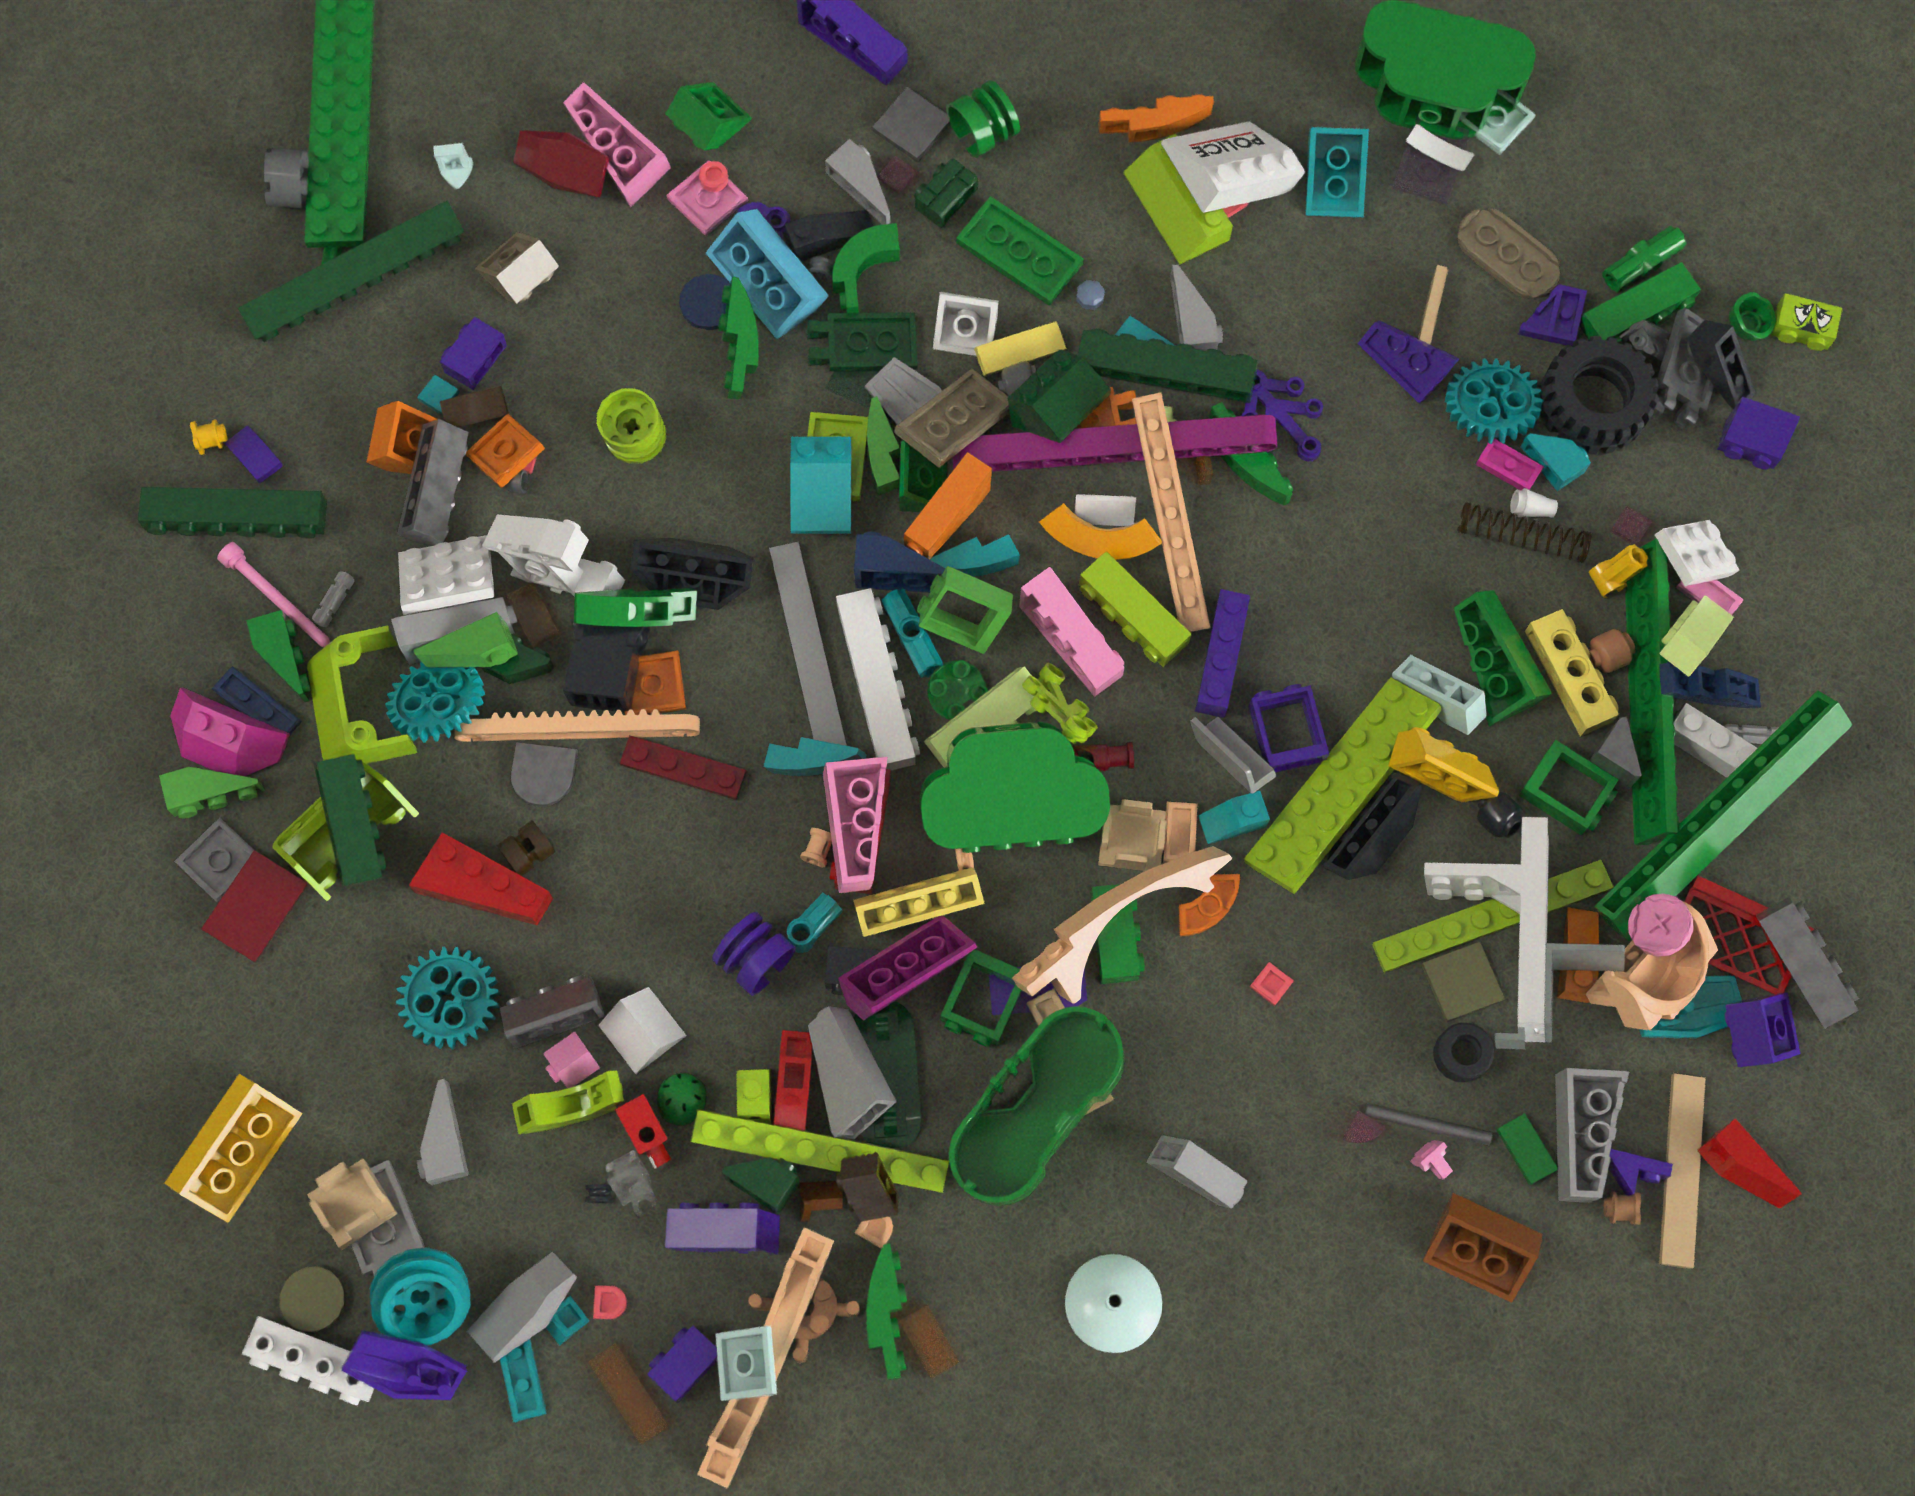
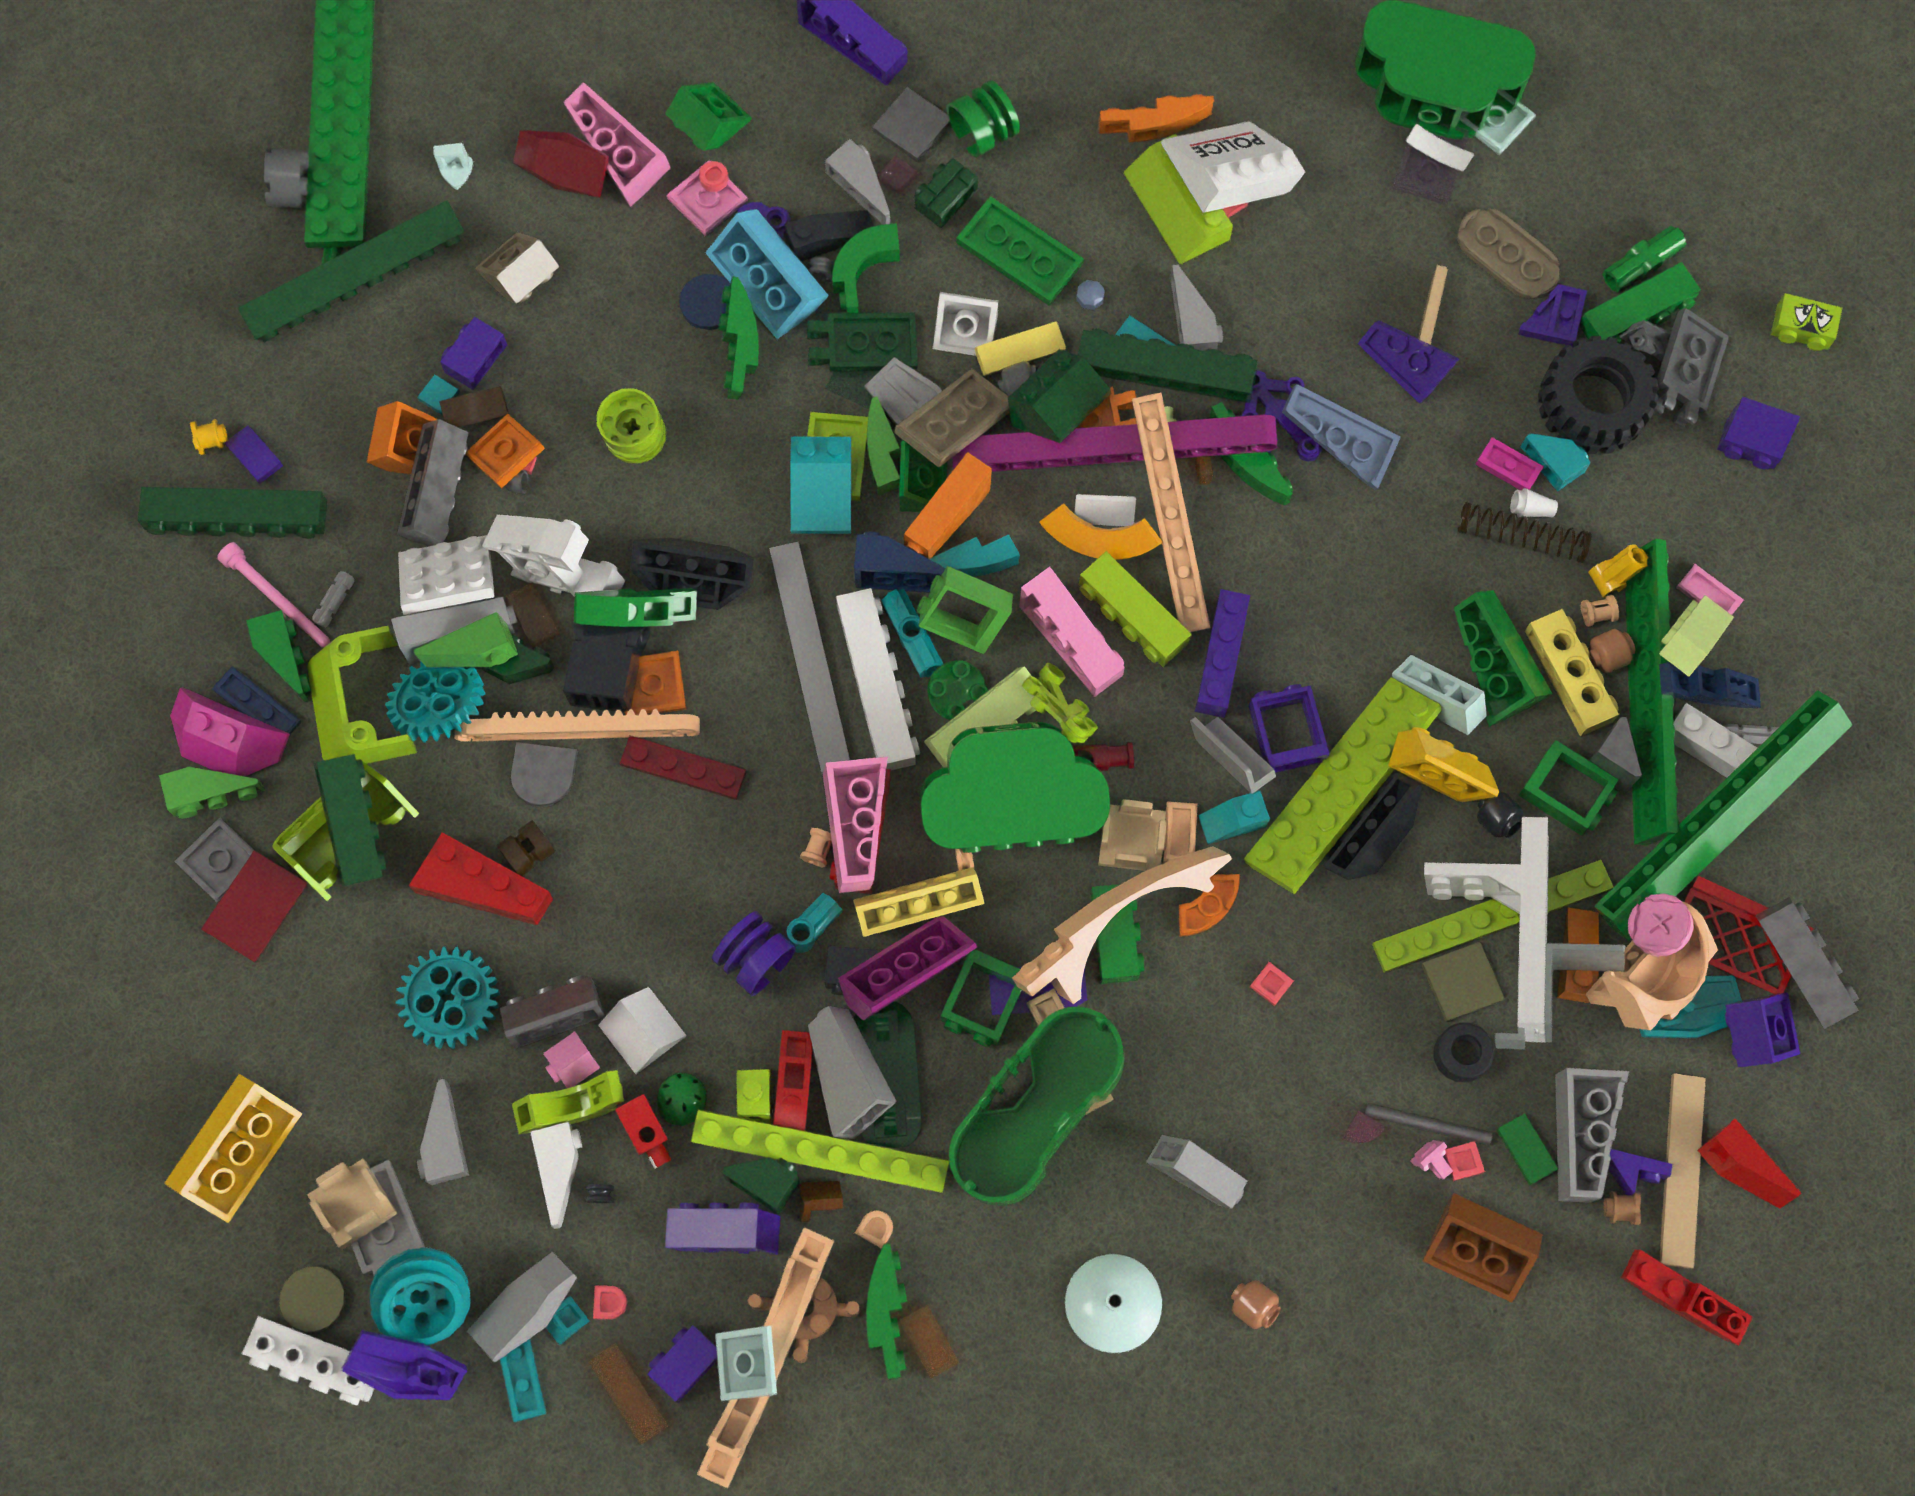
clear brick [606,1150,657,1216] -> none
teal slope [763,737,867,776] -> none
dark brown brick [836,1152,899,1222] -> none
teal slope [1306,127,1369,217] -> none
teal gear [1445,358,1543,444] -> none
clear pink tile [1610,506,1652,546] -> none
white plate [1655,520,1739,586] -> none
black slope [1687,320,1756,410] -> none
green helmet [1729,292,1776,341] -> none
none -> white slope [531,1122,582,1229]
none -> nougat head [1231,1280,1281,1329]
none -> sand blue wing [1282,384,1401,490]
none -> coral tile [1445,1141,1485,1181]
none -> light nougat bush [1581,595,1619,627]
none -> red slope [1621,1250,1753,1345]

